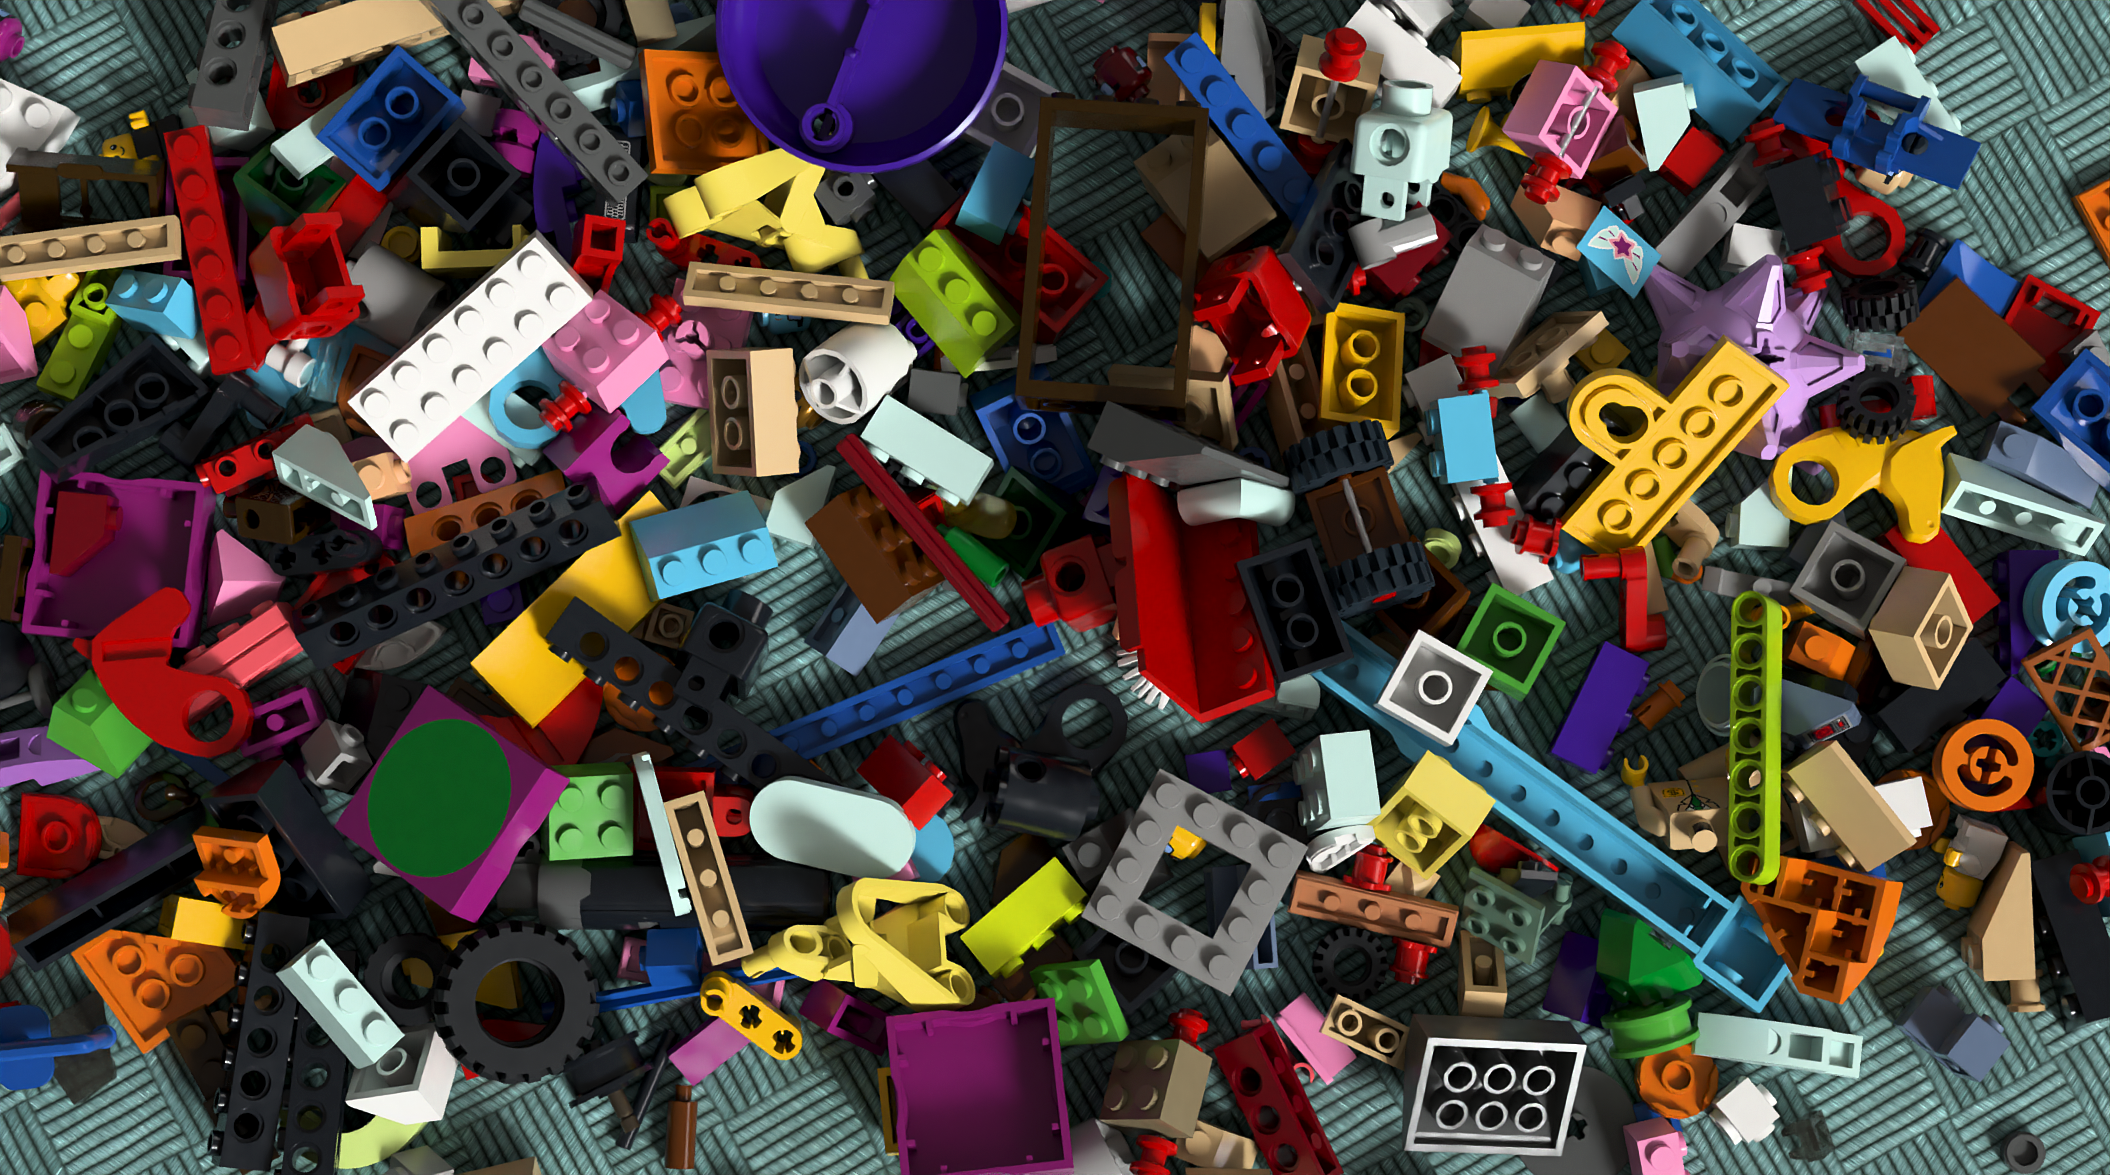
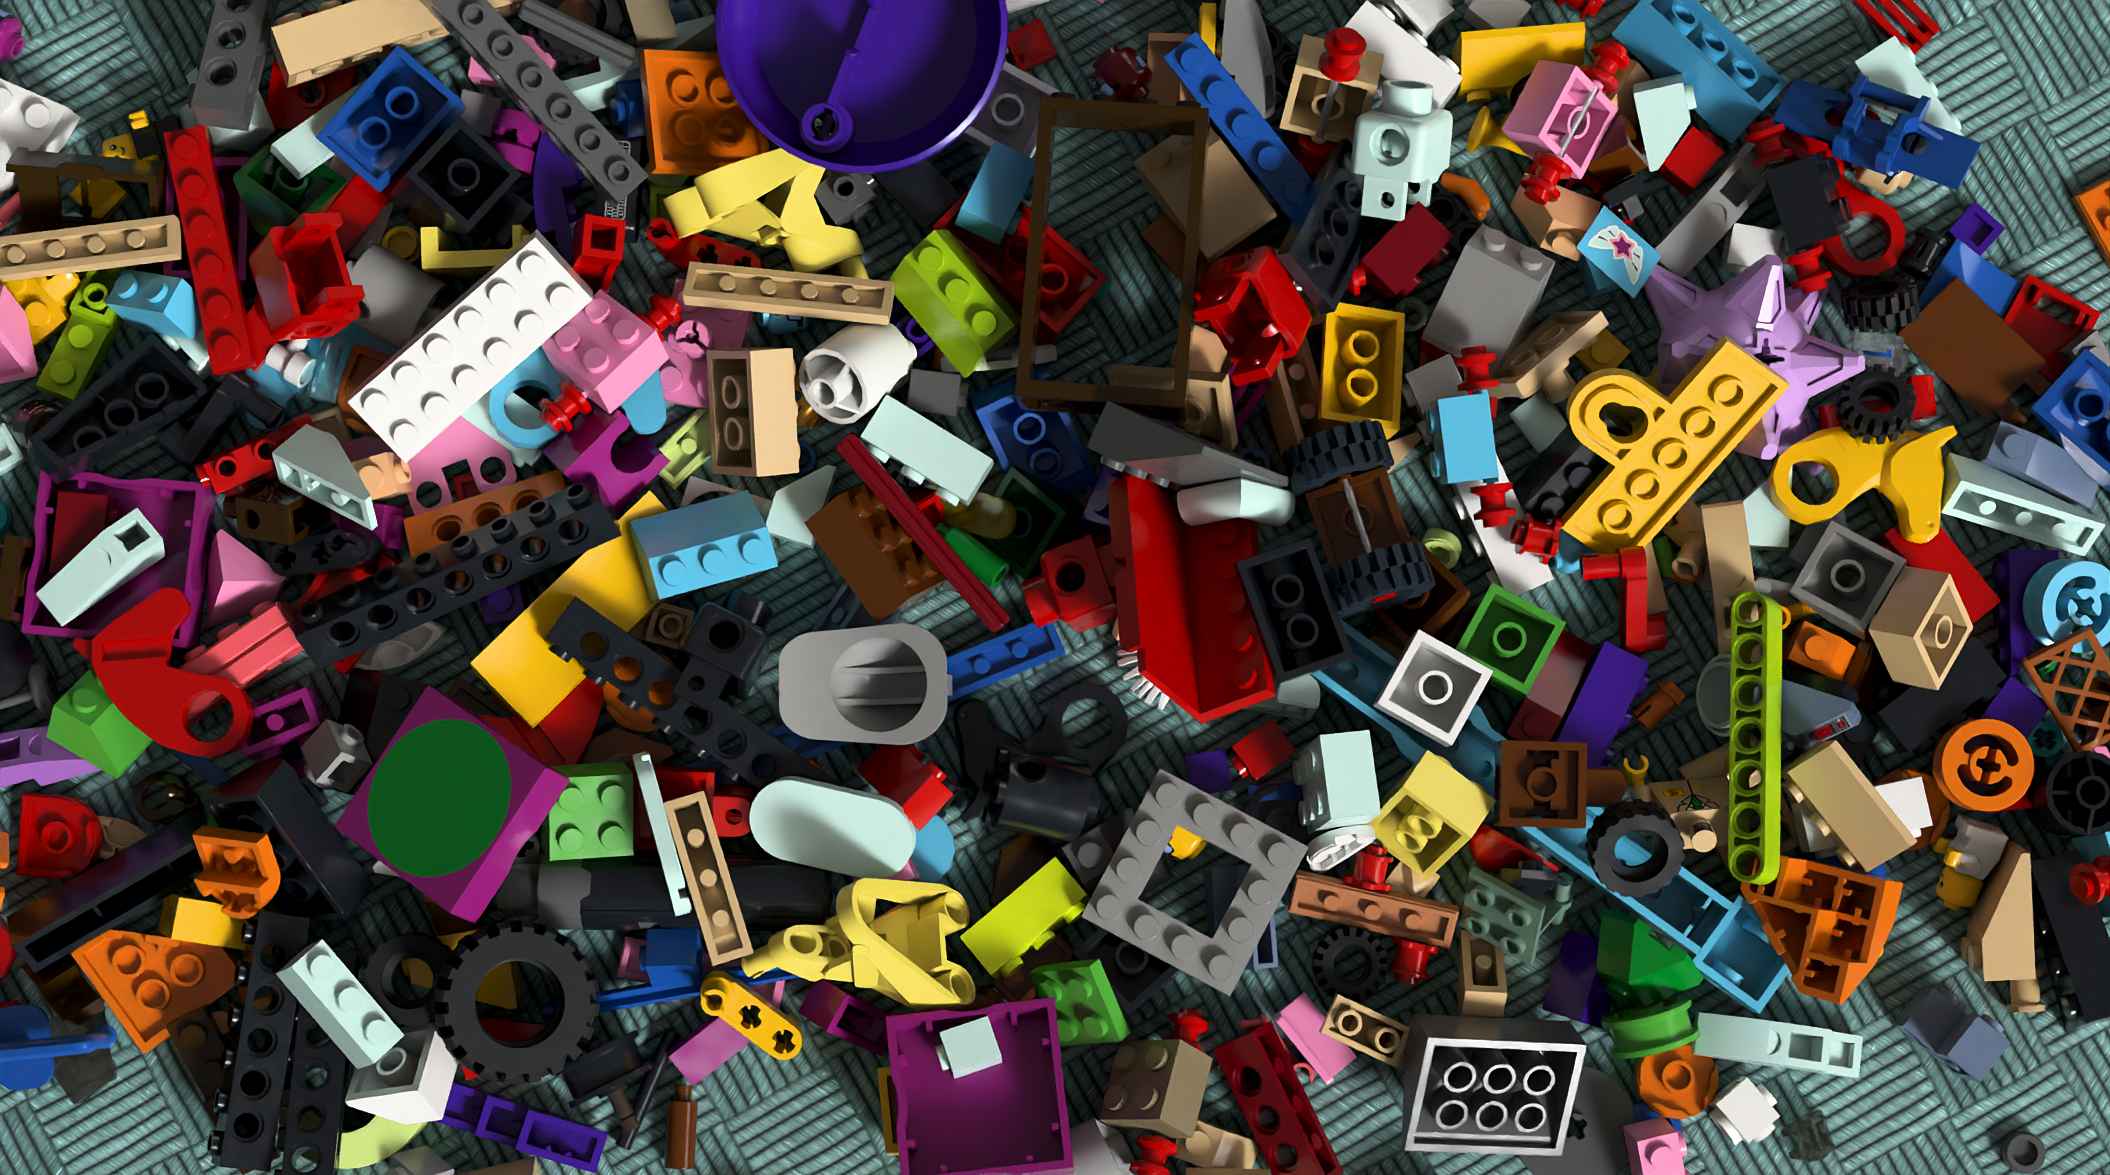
light grey piece [1347,206,1438,270] -> none
none -> dark brown slope [21,955,106,1032]
none -> light aqua slope [36,508,166,627]
none -> yellow tile [69,179,130,219]
none -> dark purple slope [435,1081,608,1173]
none -> light grey piece [779,623,953,745]
none -> light aqua brick [935,1016,1002,1079]
none -> red tile [1007,19,1057,72]
none -> reddish brown brick [1494,740,1626,829]
none -> dark red slope [1500,630,1595,754]
none -> black tyre [1585,799,1685,898]
none -> tan slope [1700,500,1761,663]
none -> dark purple tile [1944,201,2005,256]

